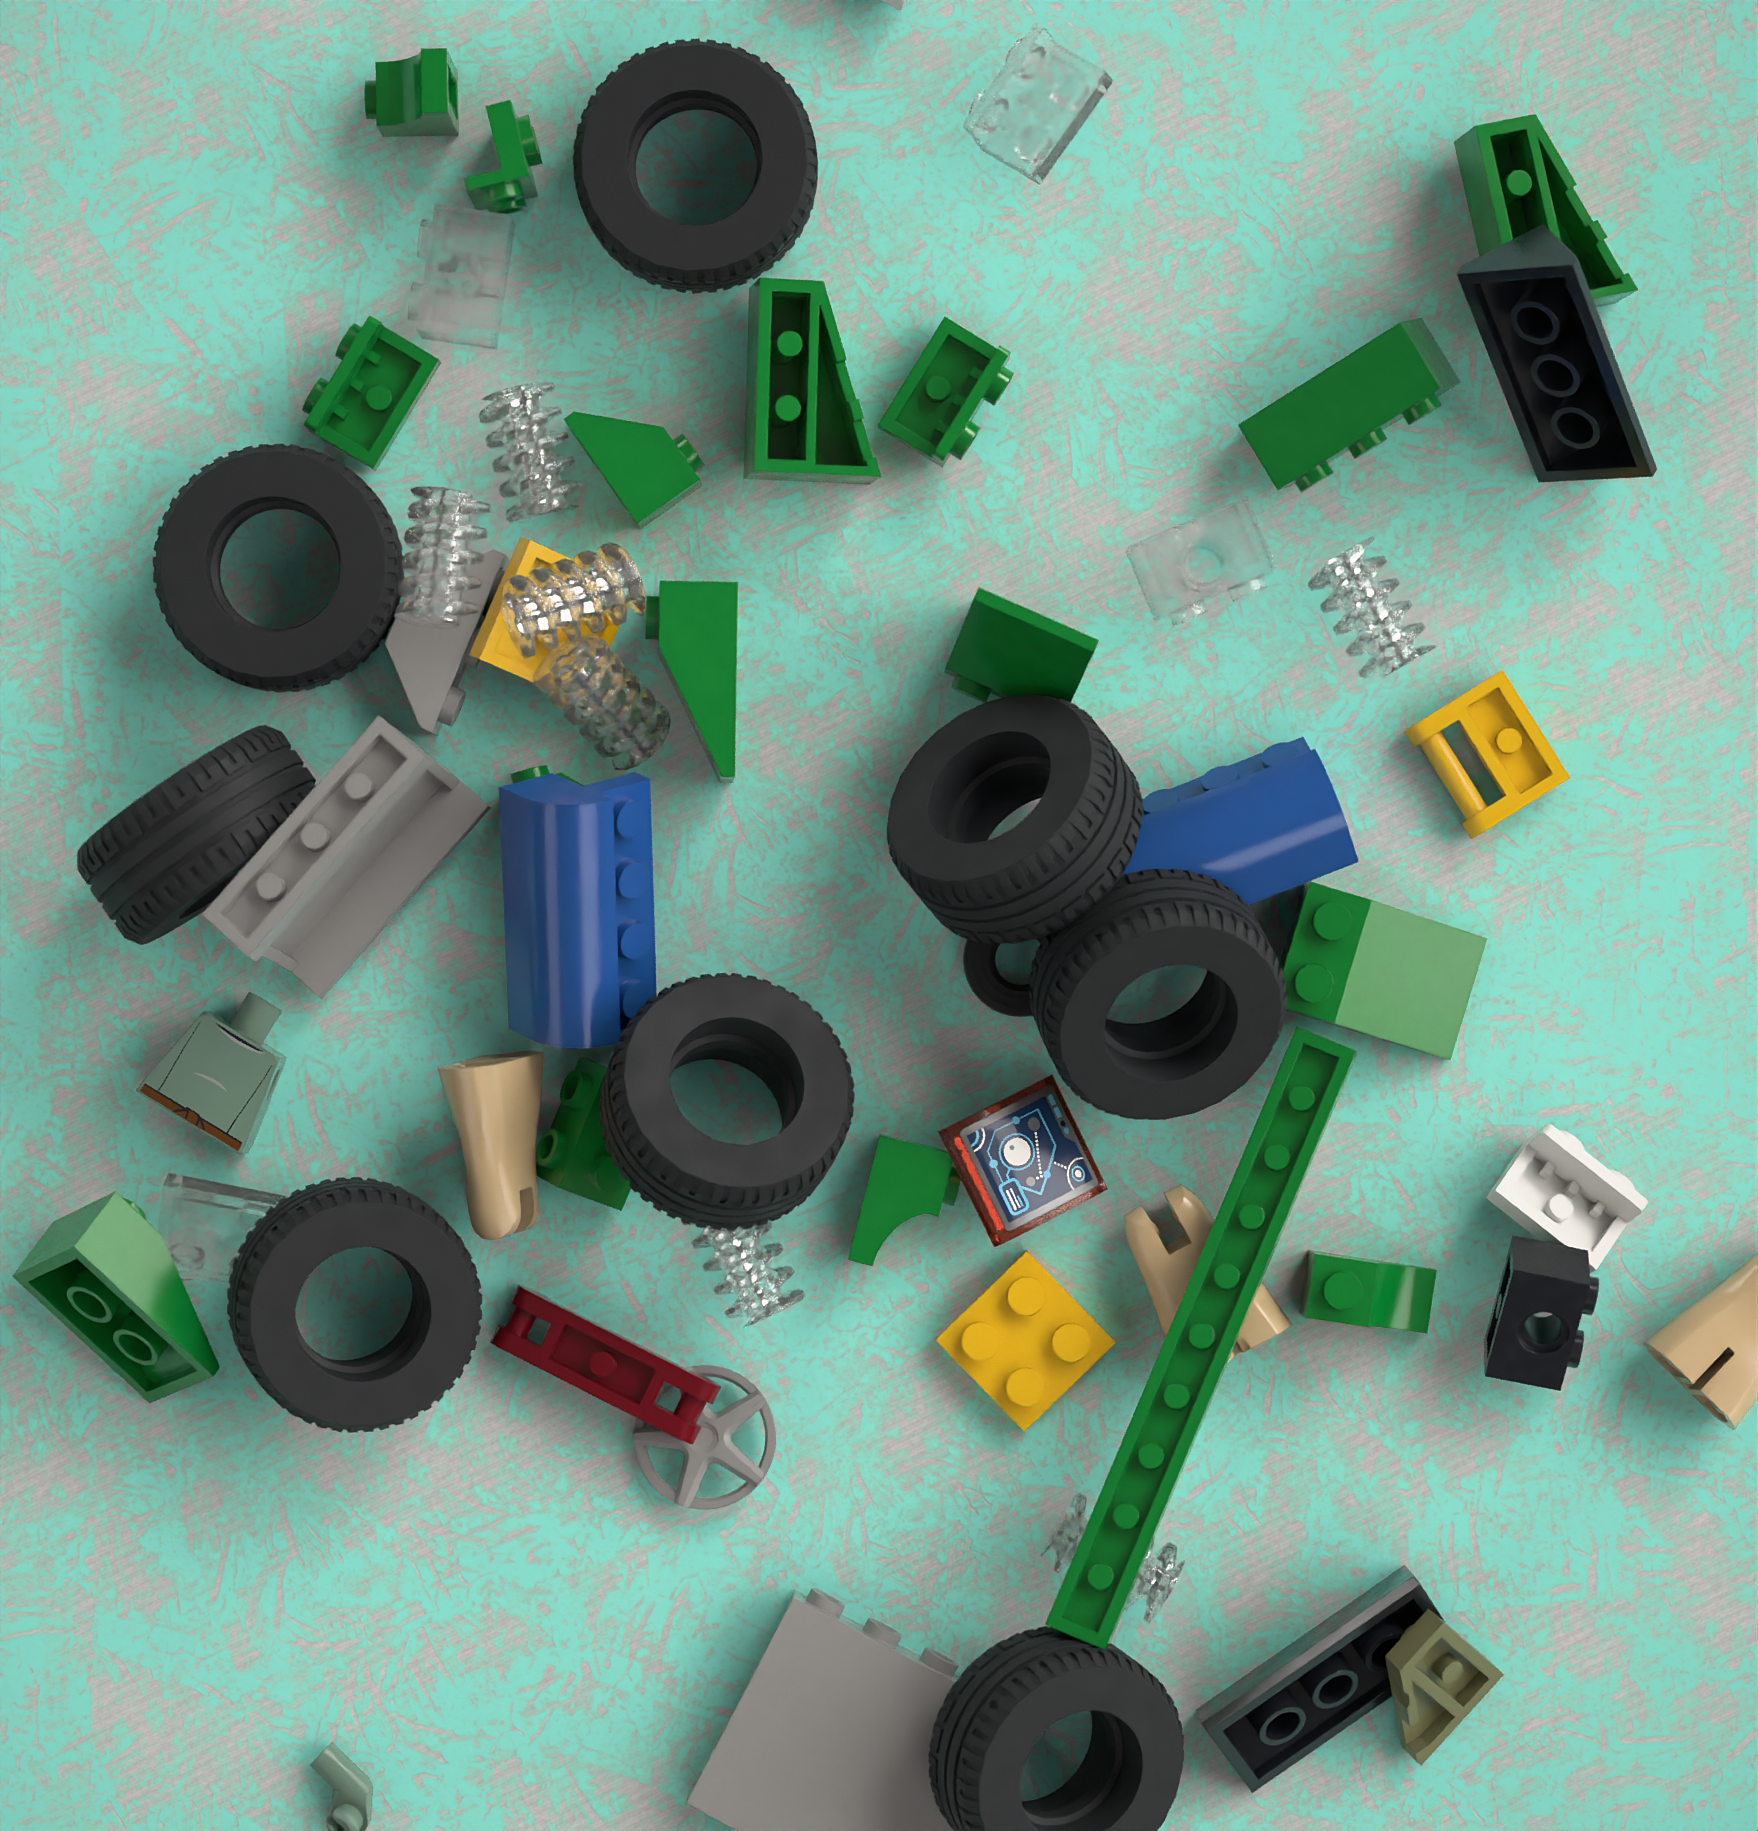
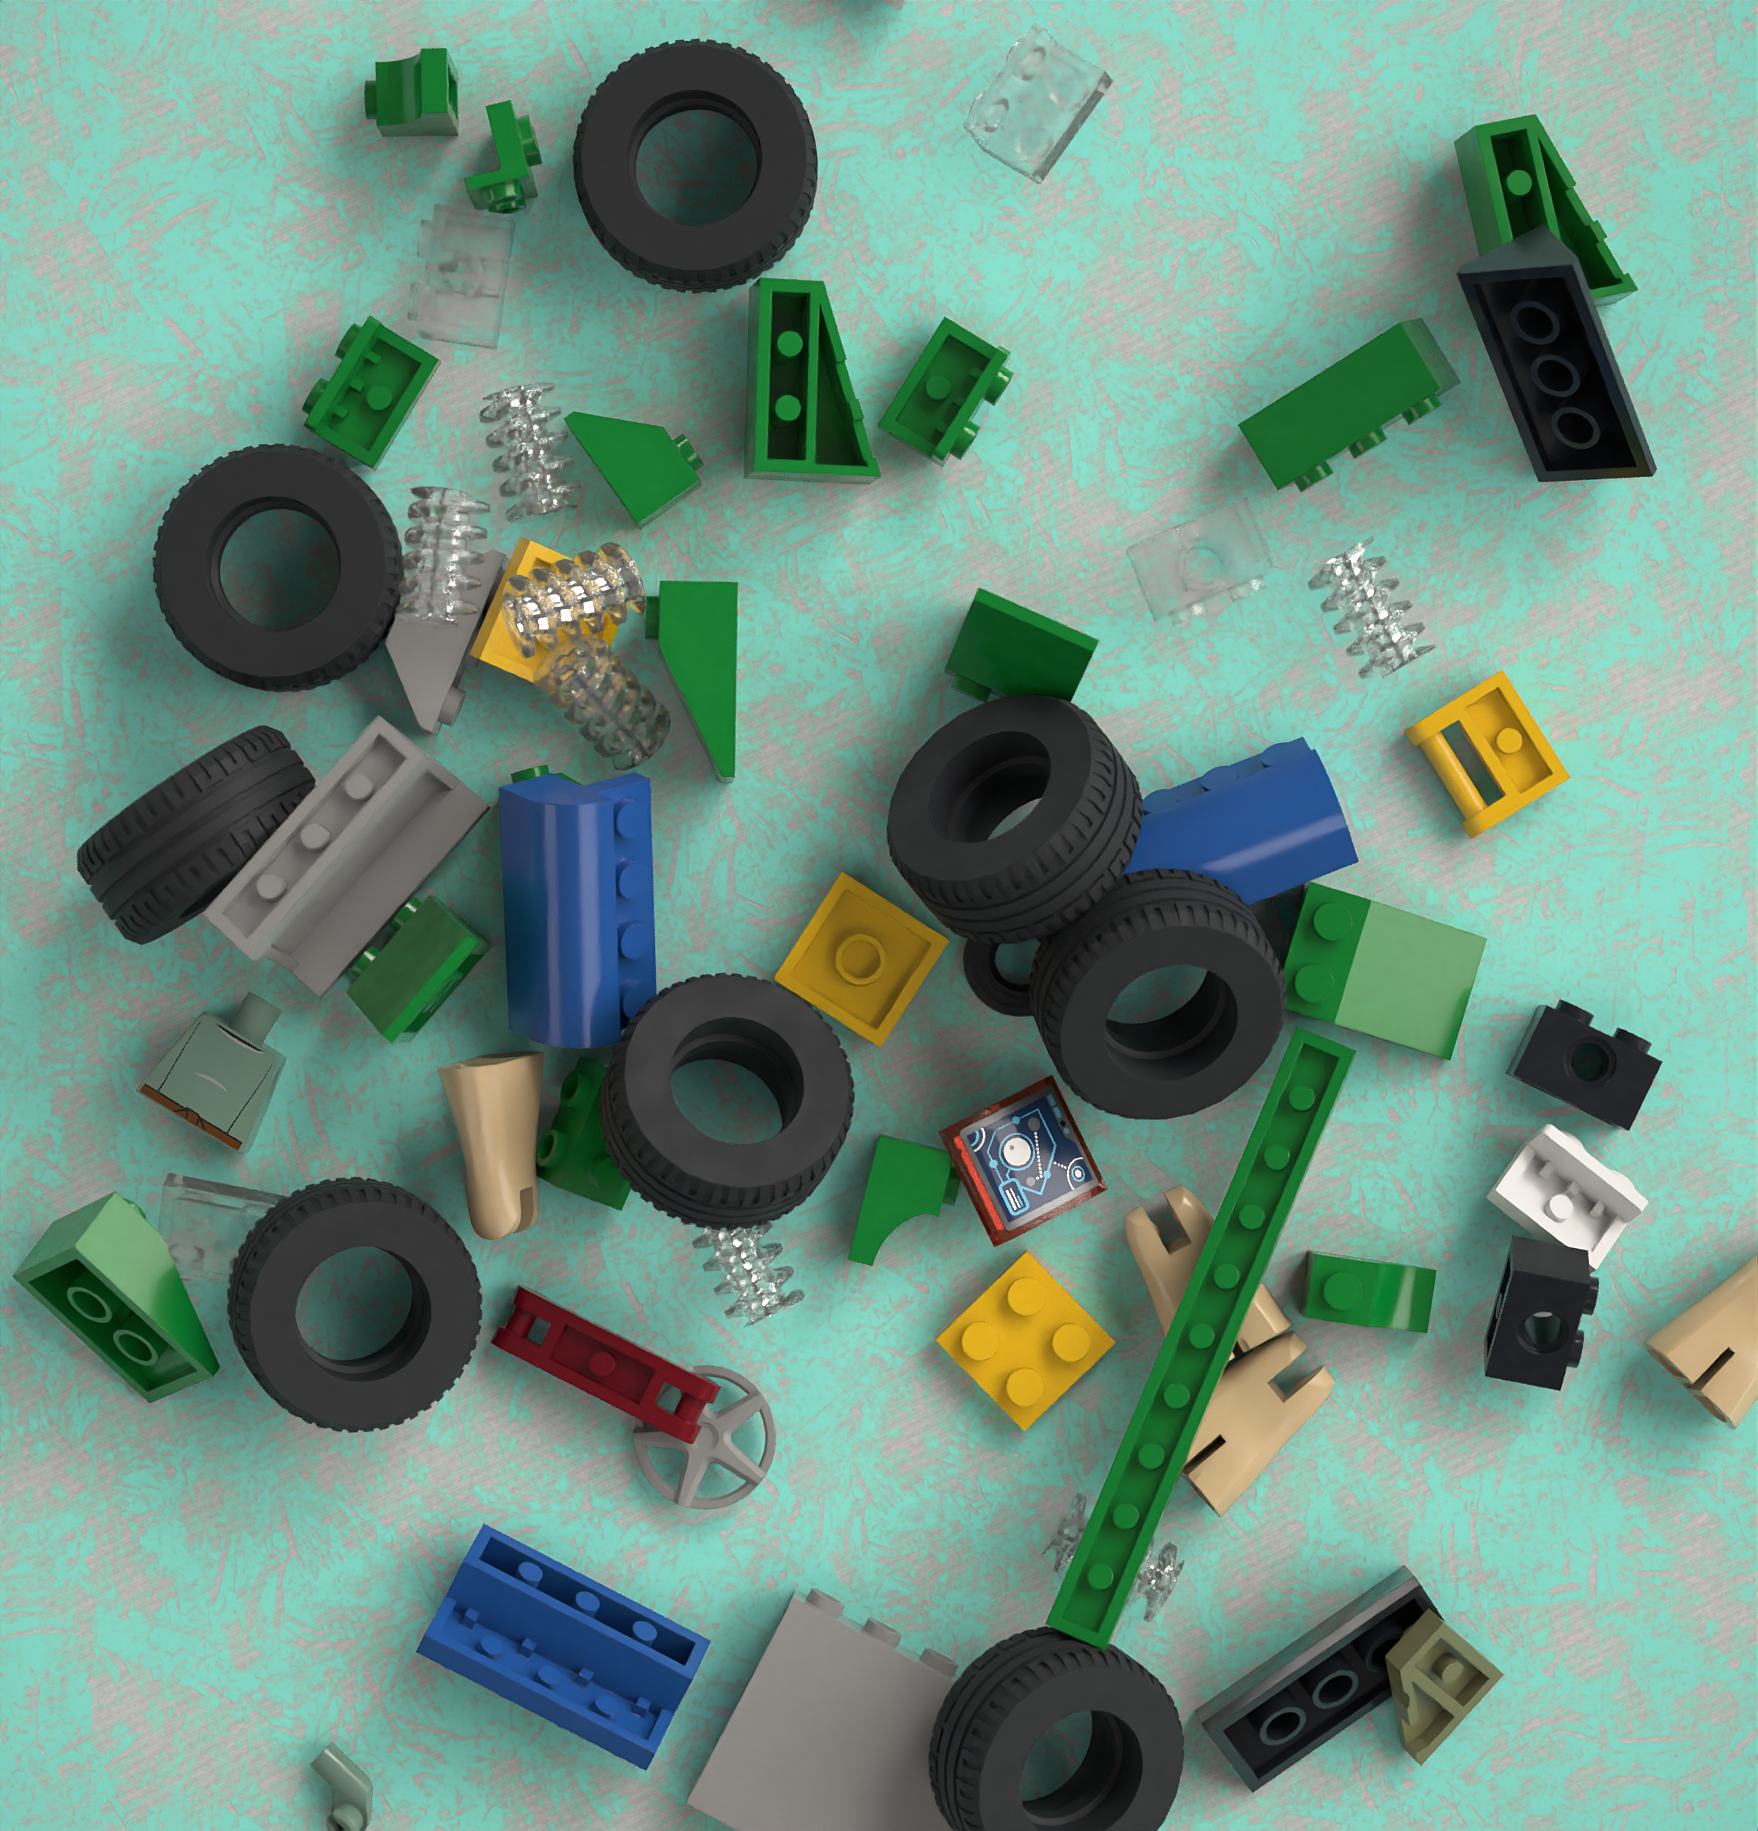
none -> green slope [346,895,493,1044]
none -> blue brick [416,1524,711,1771]
none -> yellow plate [773,872,950,1048]
none -> tan piece [1181,1331,1336,1518]
none -> black brick [1505,999,1663,1131]

